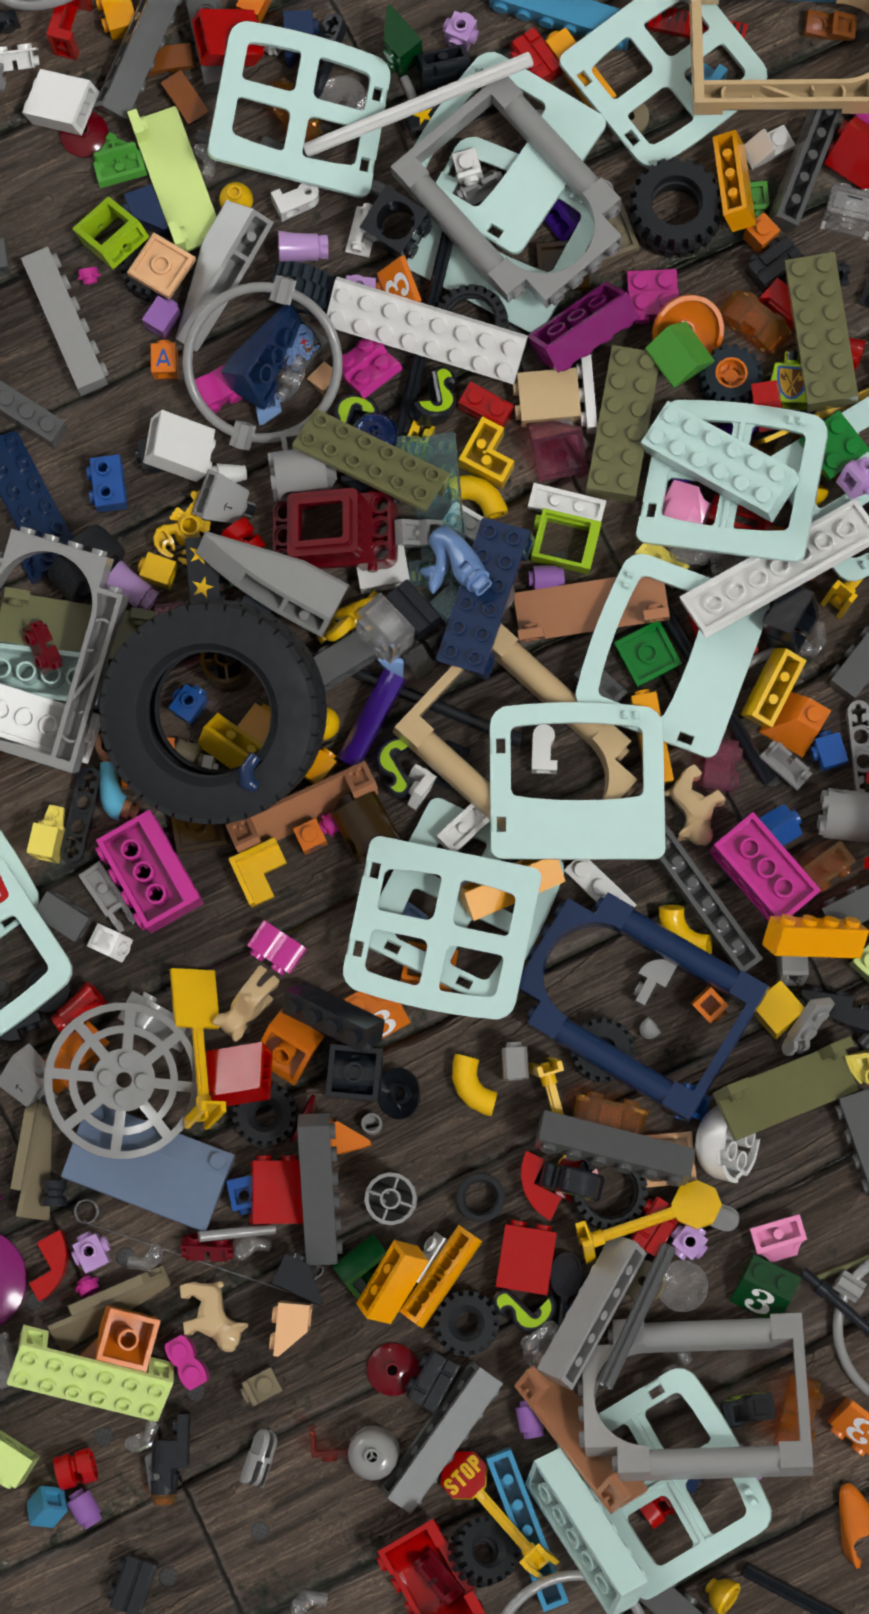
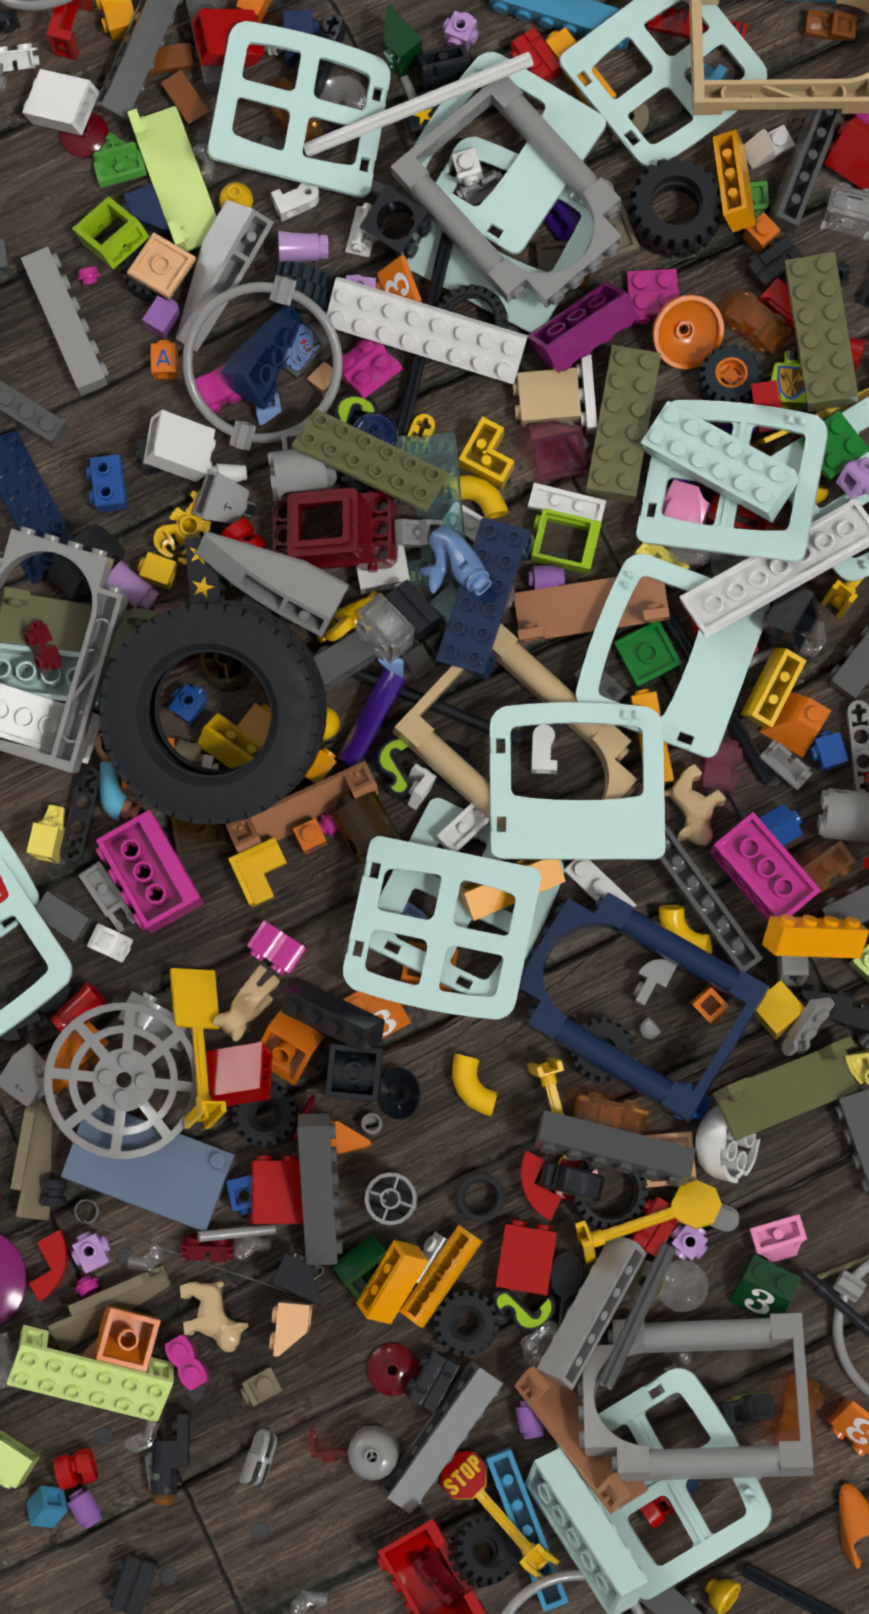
dark blue arm [238,752,261,793] -> none
clear dish [276,354,306,403] -> none
black animal [409,366,457,426] -> none
red brick [458,381,514,428] -> none
light grey brick [501,1042,529,1081] -> none
bright green slope [645,321,715,389] -> none

